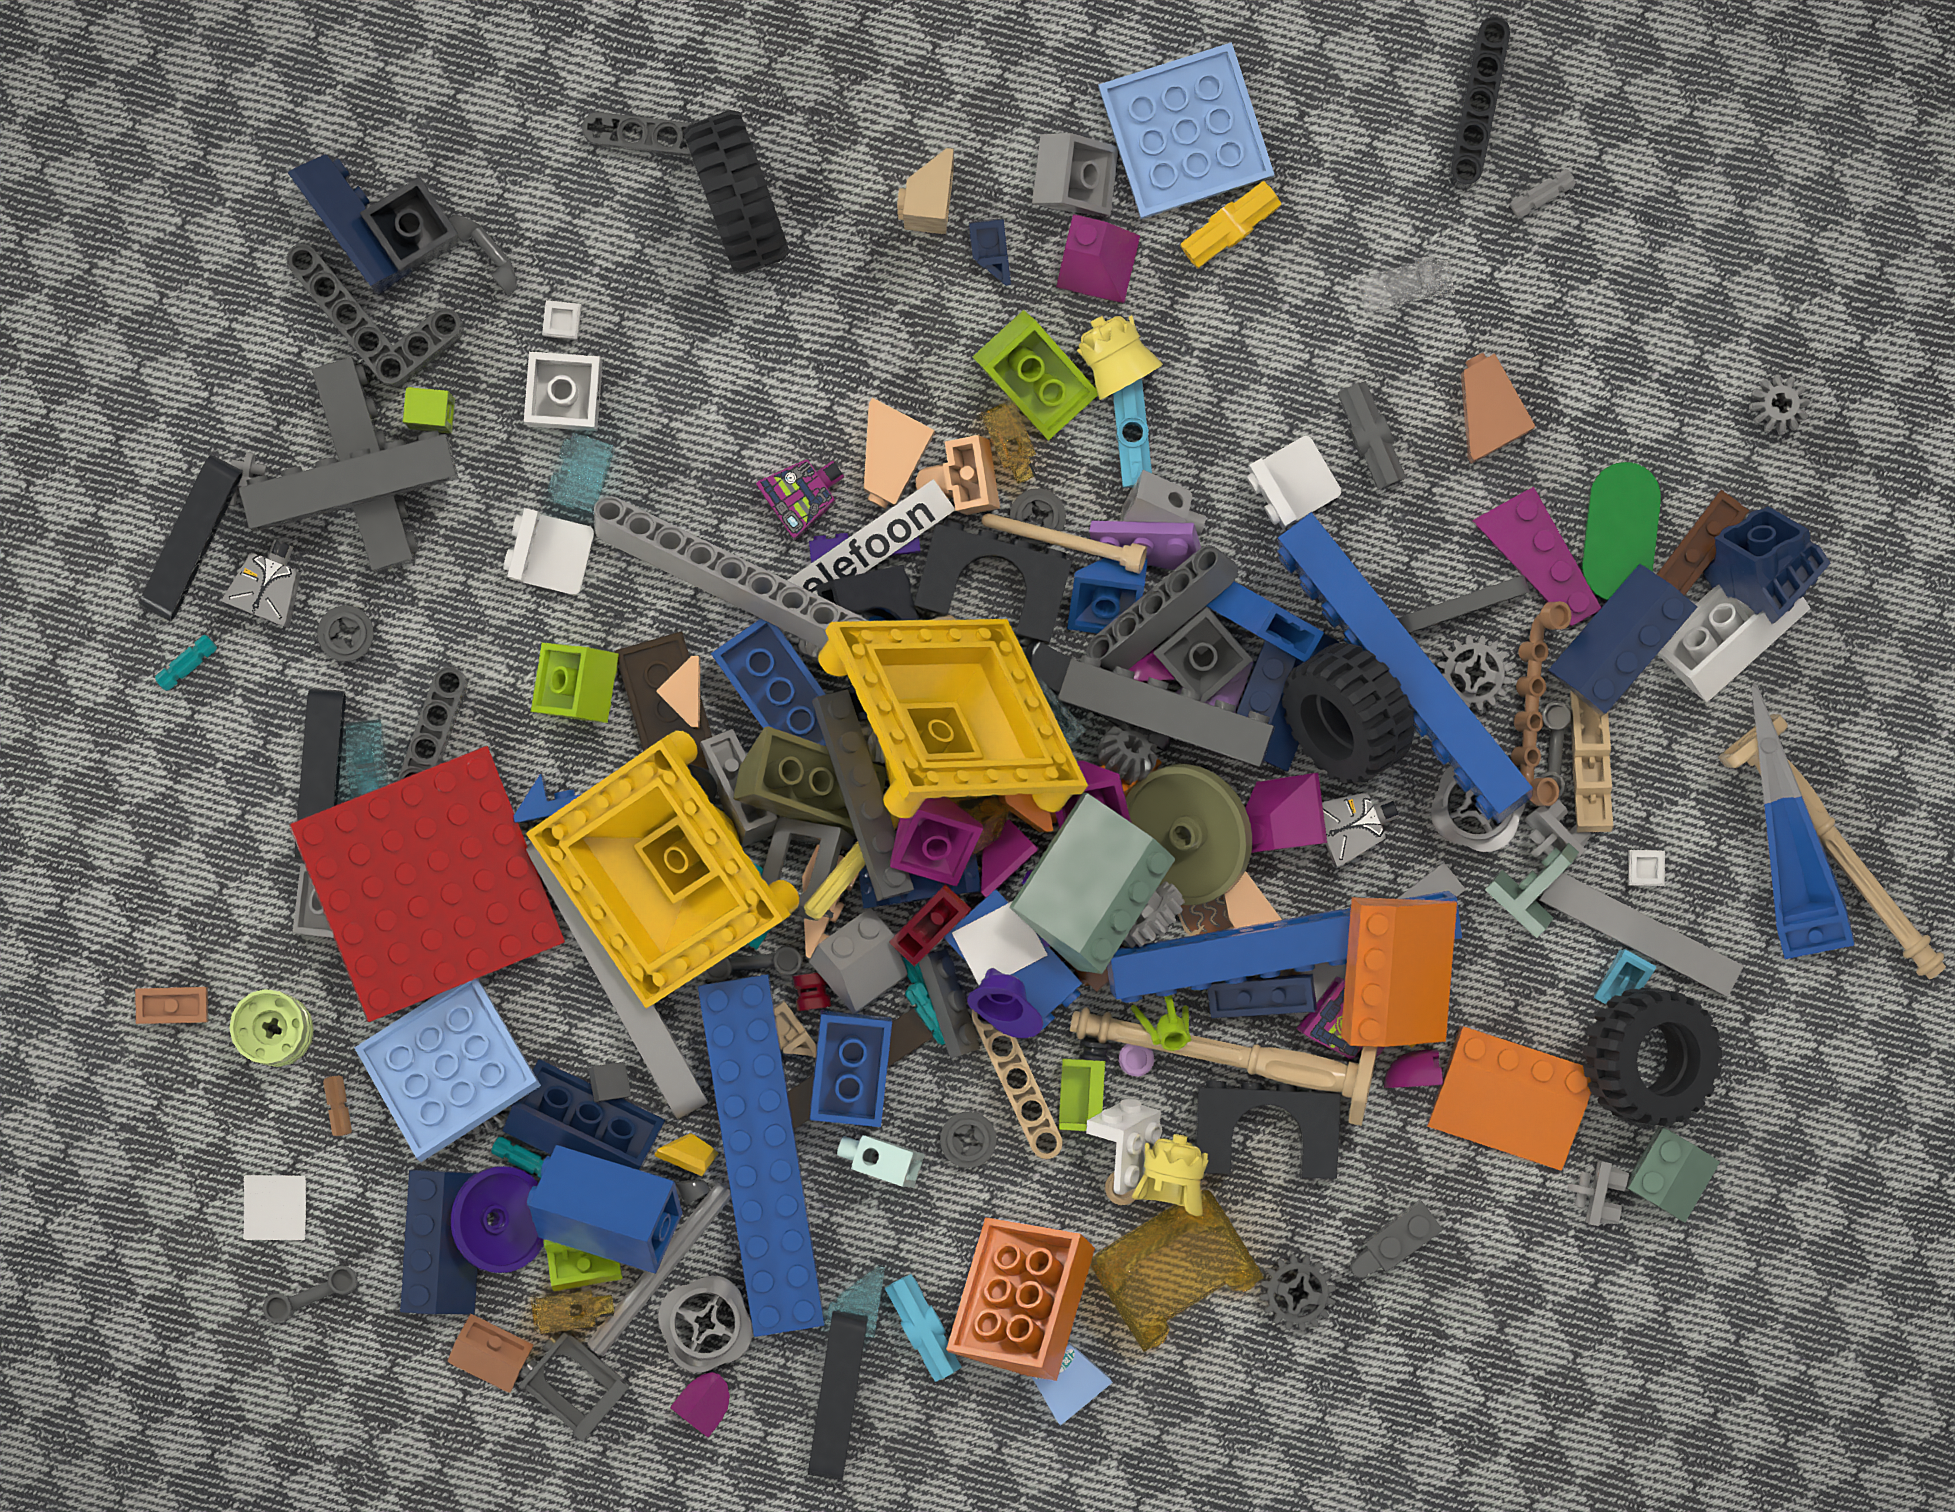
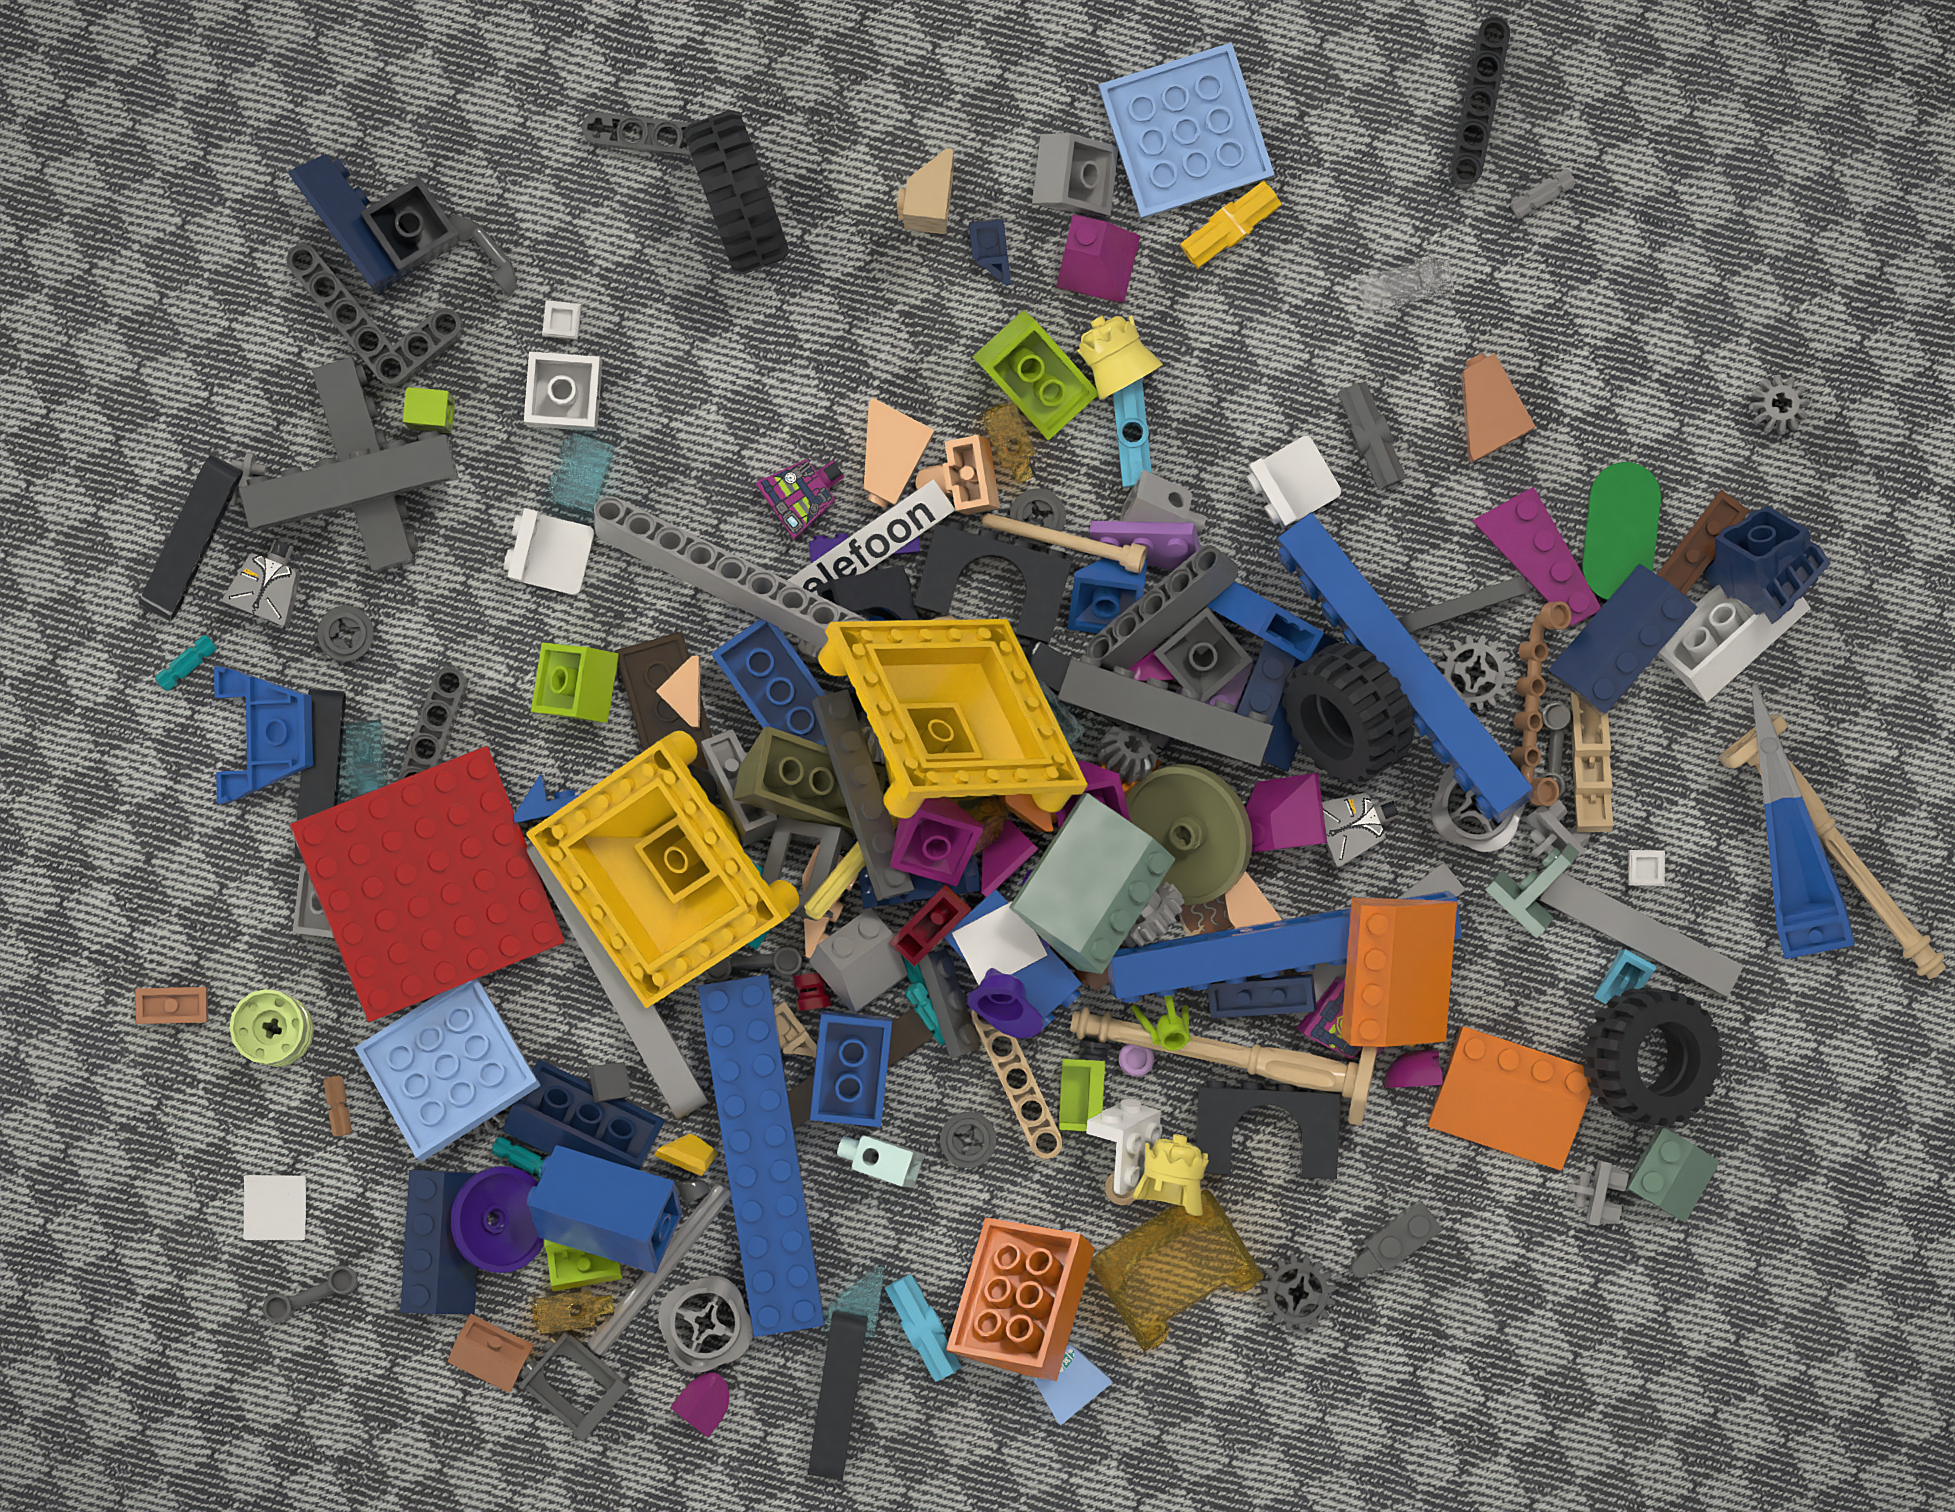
none -> blue wing [214,666,313,804]

